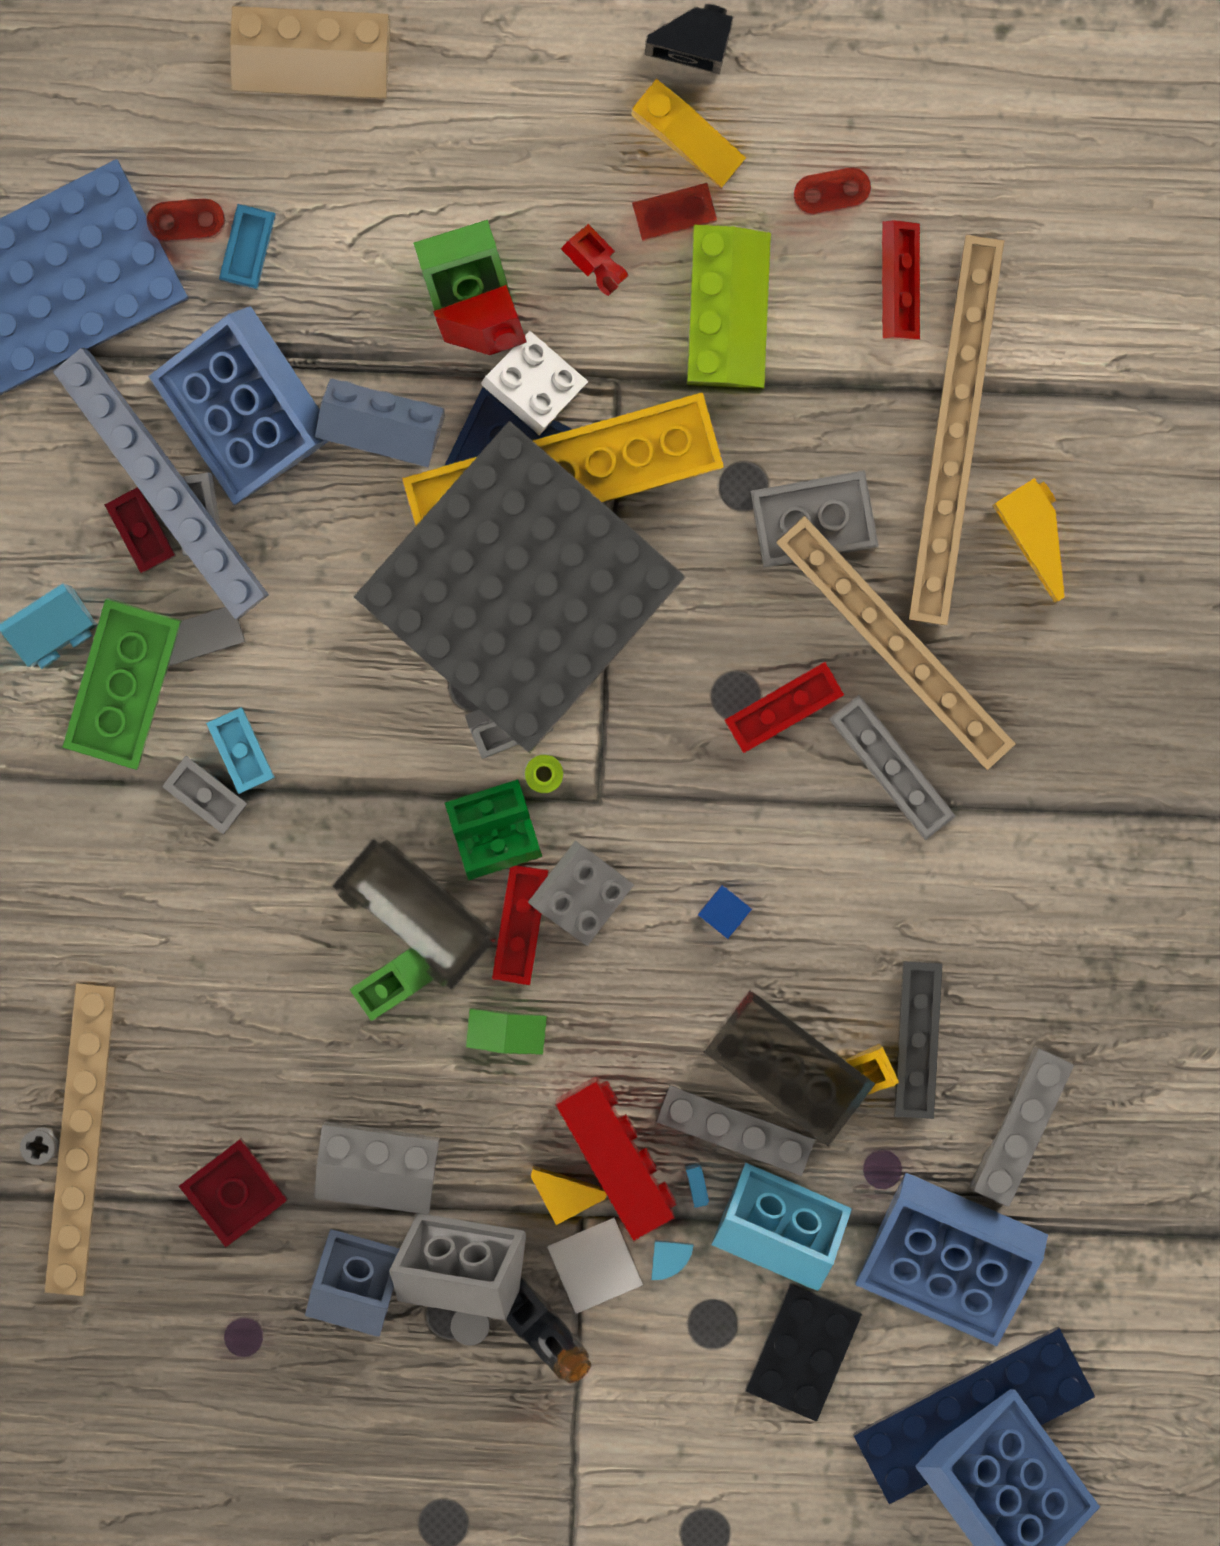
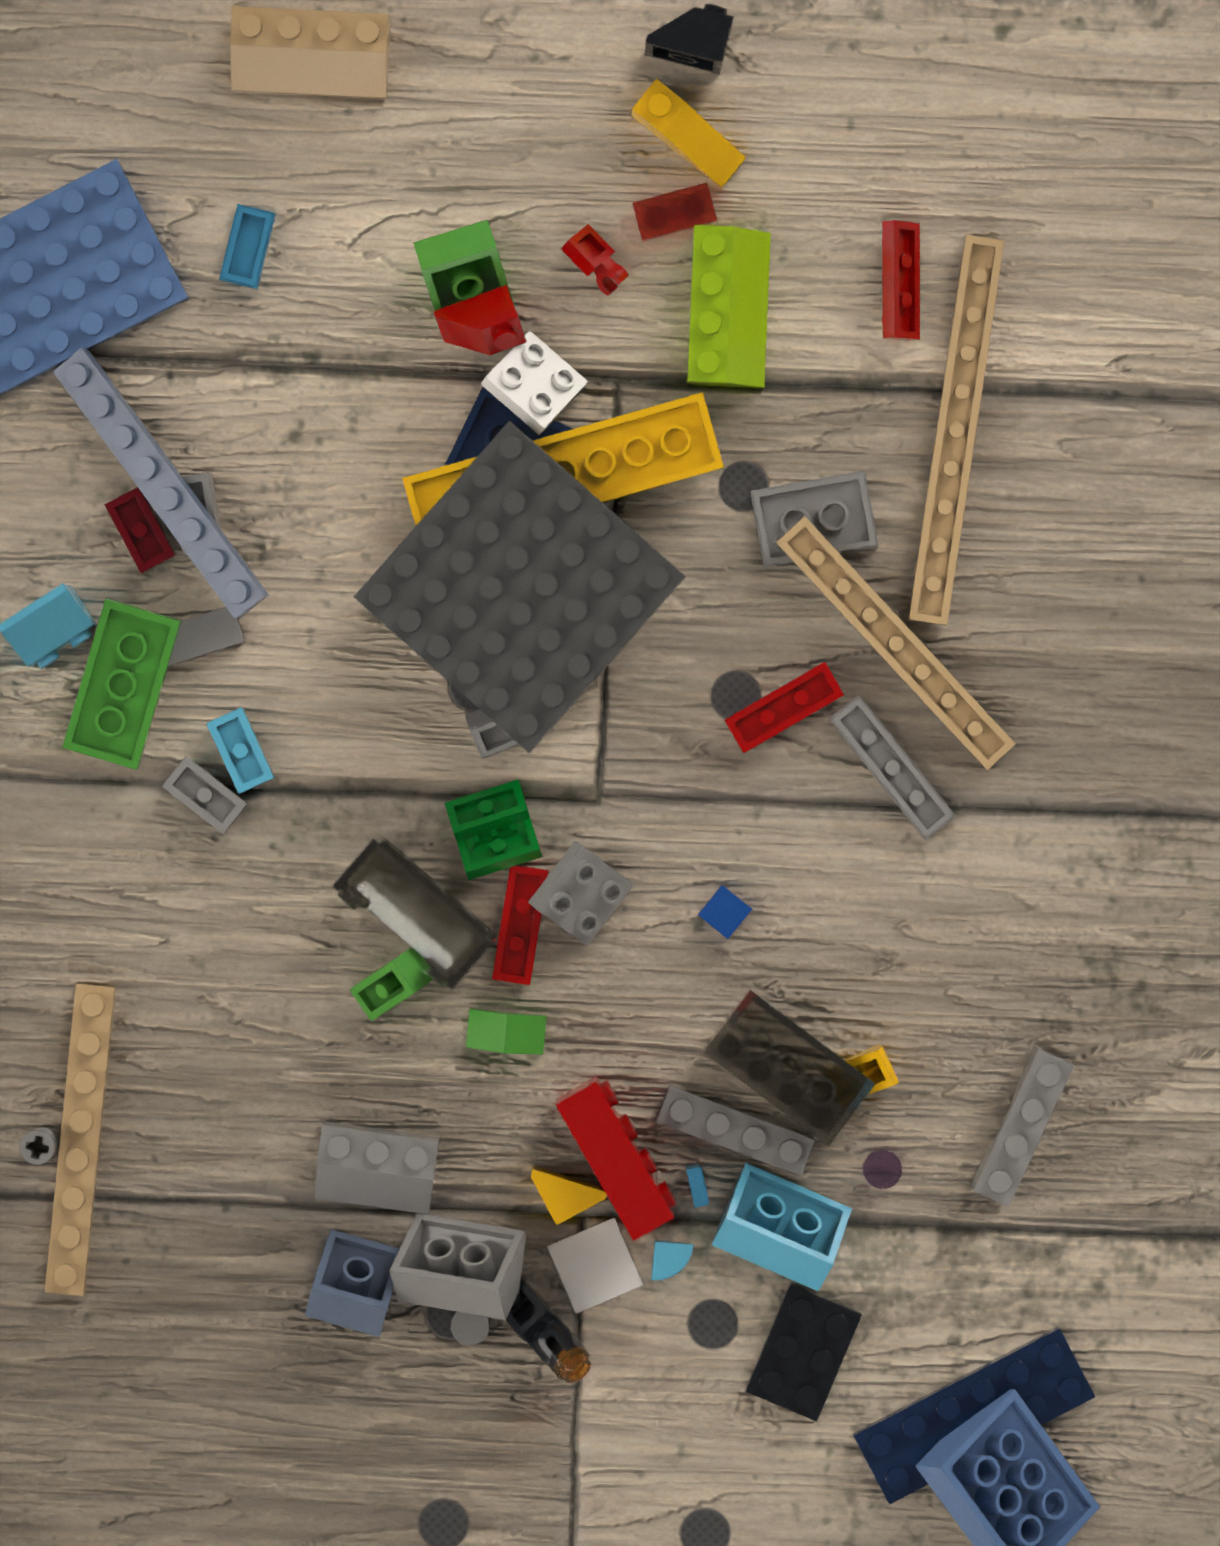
clear red plate [147,198,225,242] -> none
medium blue slope [148,306,329,505] -> none
dark red plate [178,1138,288,1248] -> none
clear purple tile [224,1317,264,1357] -> none
sand blue slope [315,378,445,468] -> none
lime plate [525,755,564,793] -> none
clear red plate [793,168,871,216] -> none
medium blue slope [855,1173,1048,1347] -> none
dark grey plate [894,961,943,1119] -> none
yellow slope [992,478,1065,603] -> none

